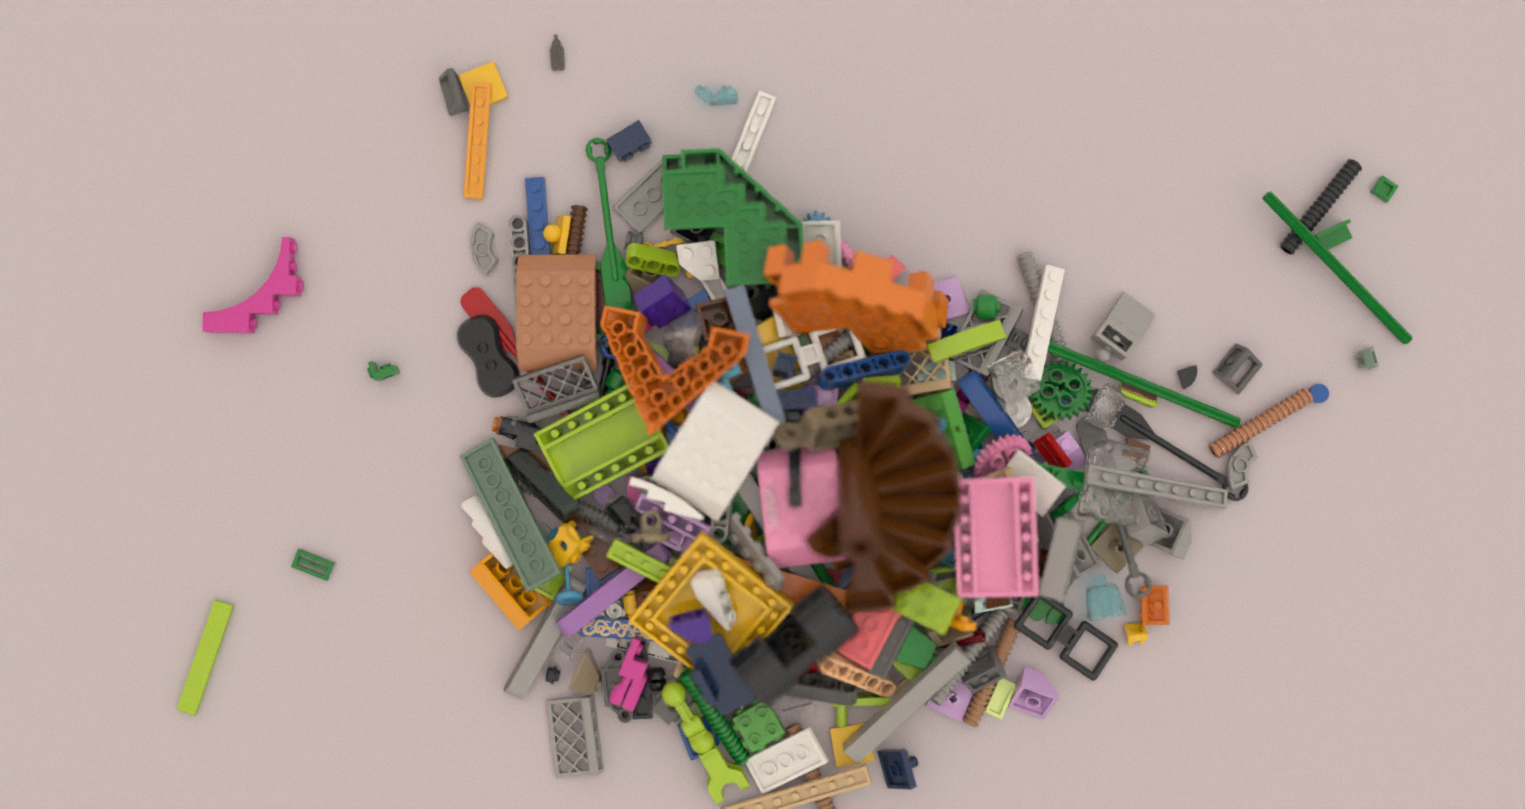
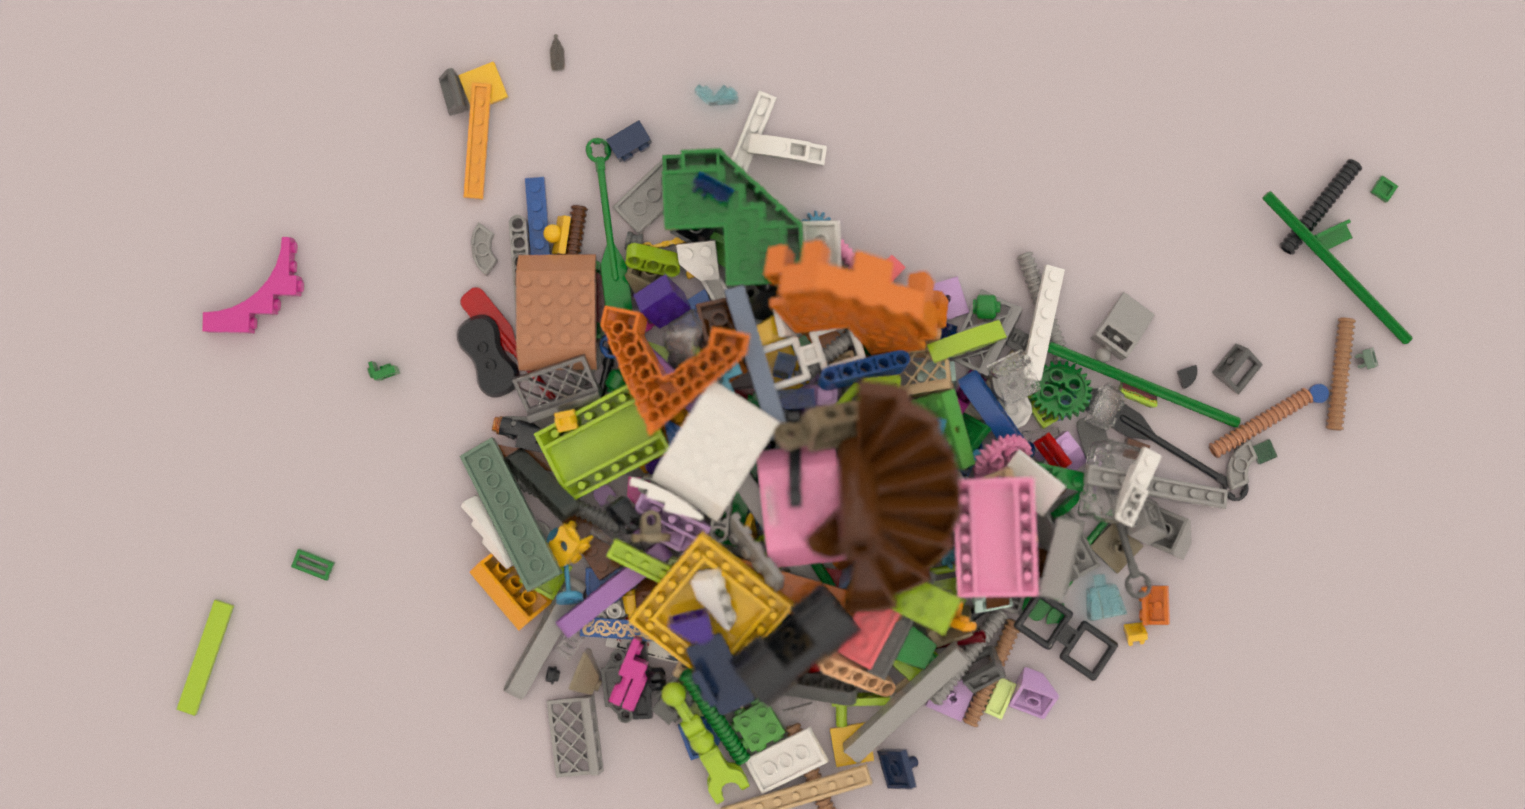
none -> yellow tile [554,409,579,432]
none -> clear blue plate [692,171,734,203]
none -> white slope [747,133,827,165]
none -> white slope [1114,447,1162,527]
none -> clear green tile [1253,439,1278,464]
none -> medium nougat piece [1326,317,1356,431]

